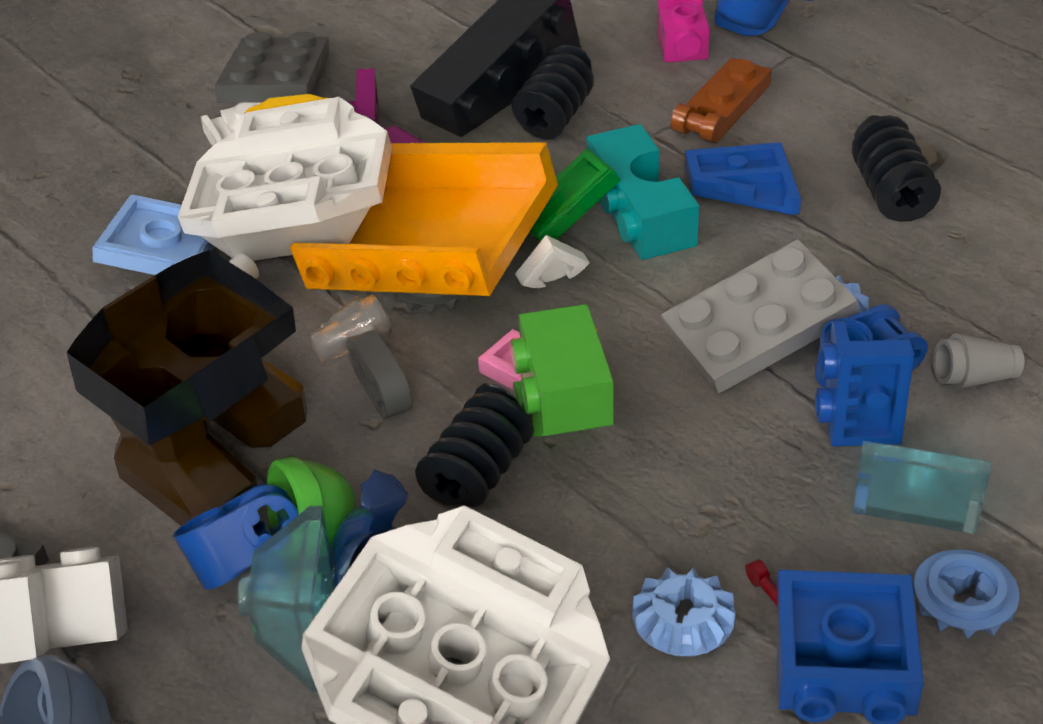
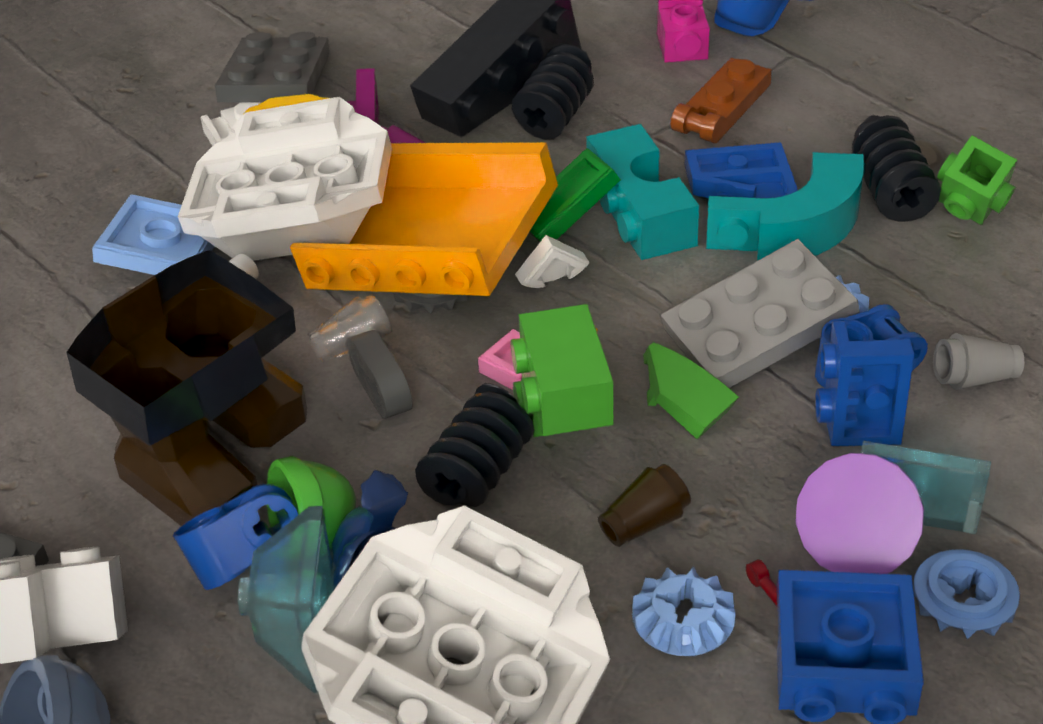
none -> dark brown cone [598,464,691,547]
none -> bright green slope [643,342,739,439]
none -> teal arch [706,152,864,261]
none -> medium lavender tile [796,453,924,574]
none -> bright green brick [937,135,1017,225]

